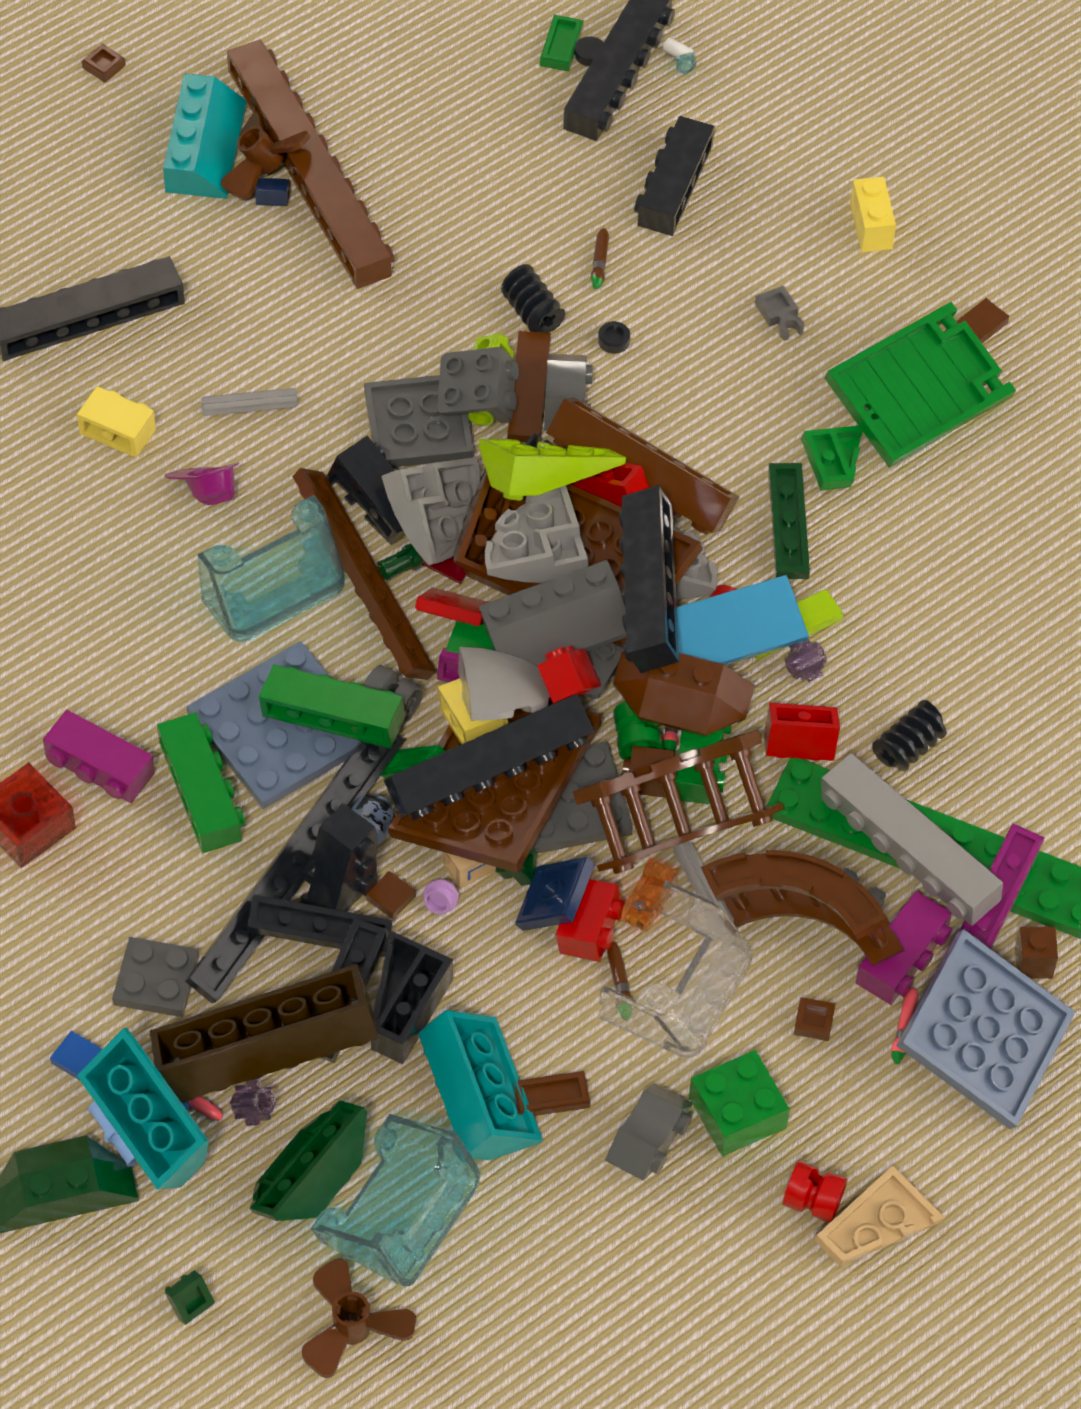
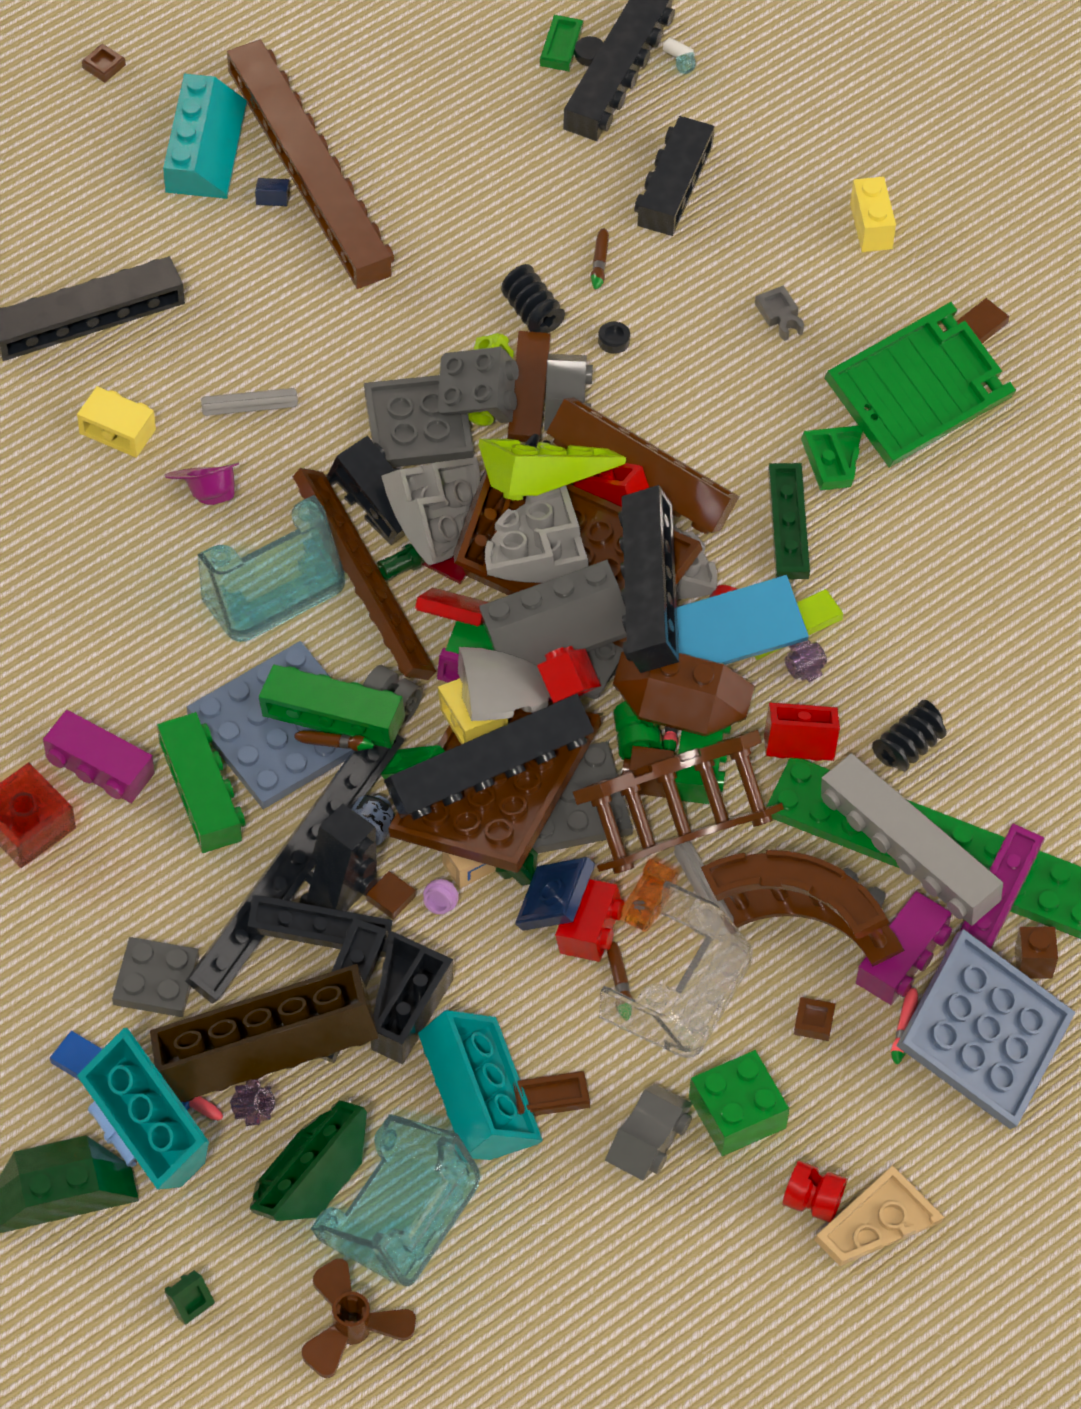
reddish brown piece [221,113,311,199] -> none
none -> reddish brown piece [294,730,374,751]

